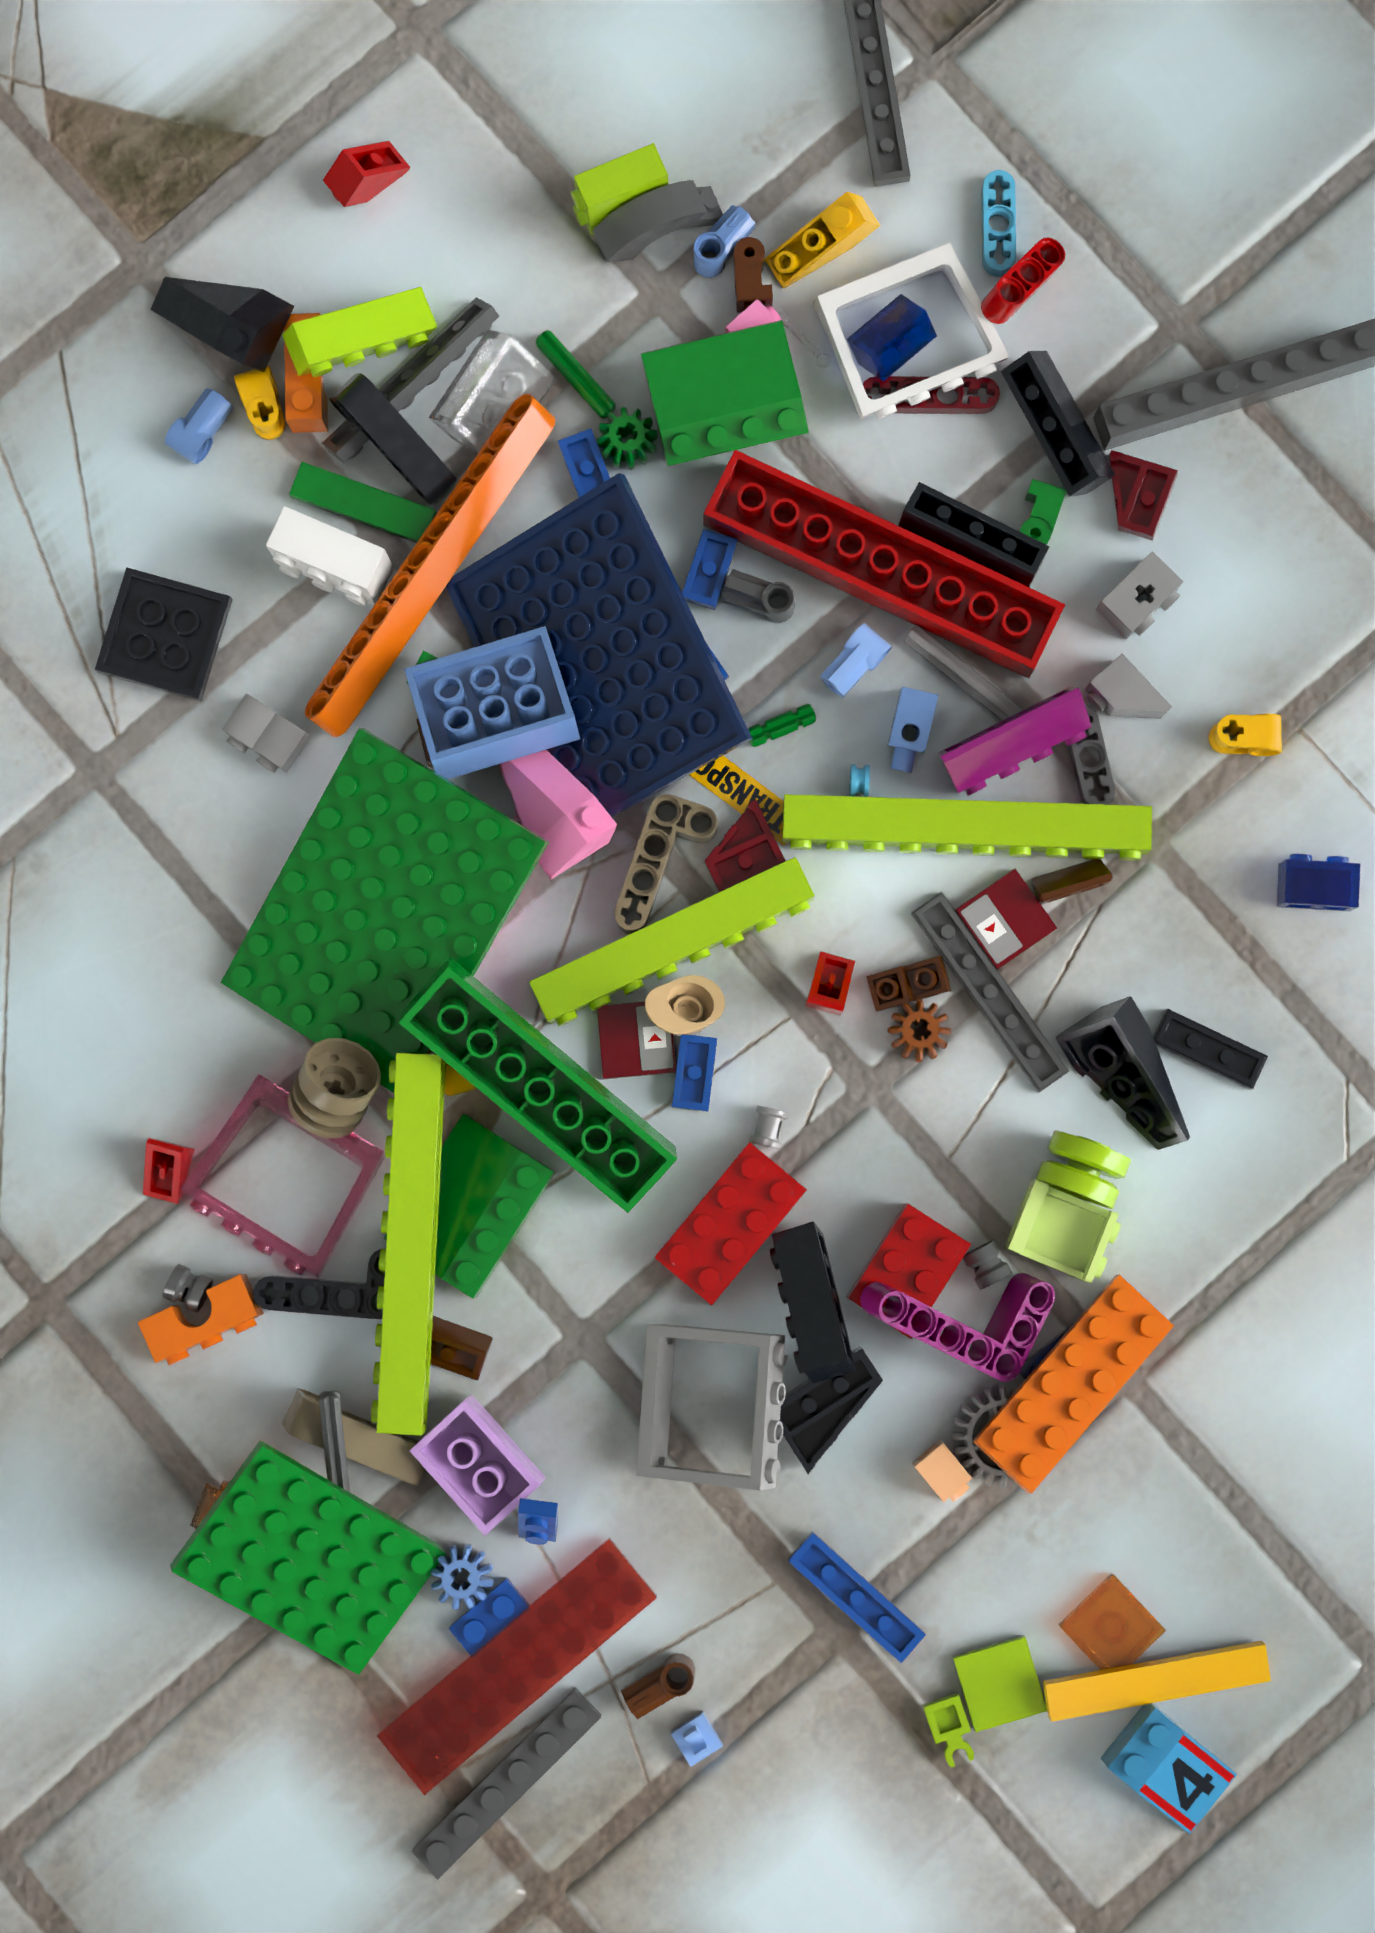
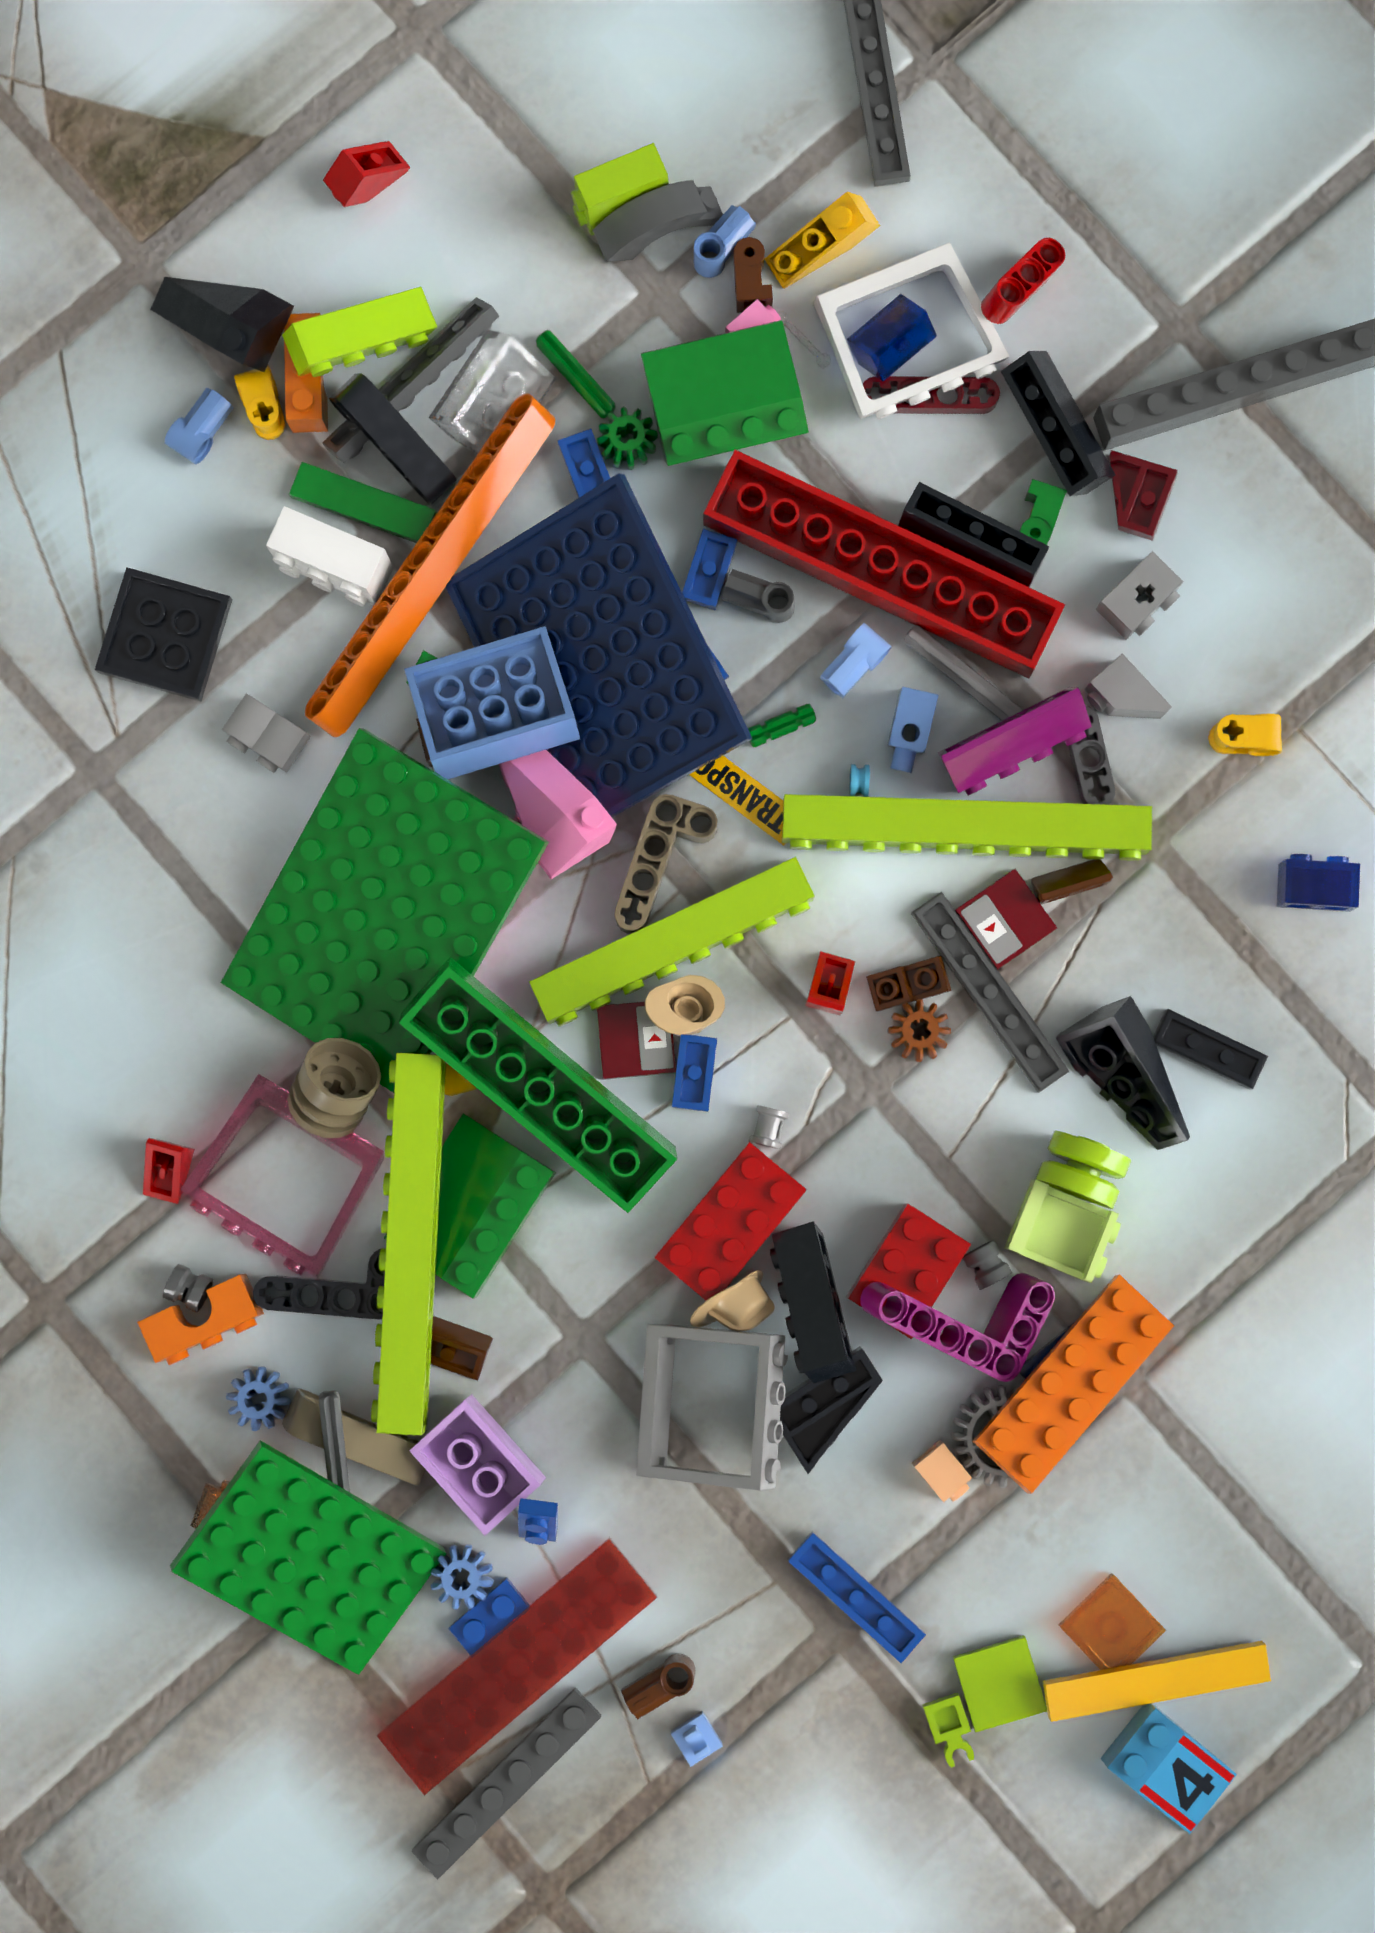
dark red wing [704,800,786,892] -> none
medium azure beam [981,170,1016,277] -> none
none -> medium blue gear [226,1366,291,1431]
none -> tan piece [690,1270,775,1331]

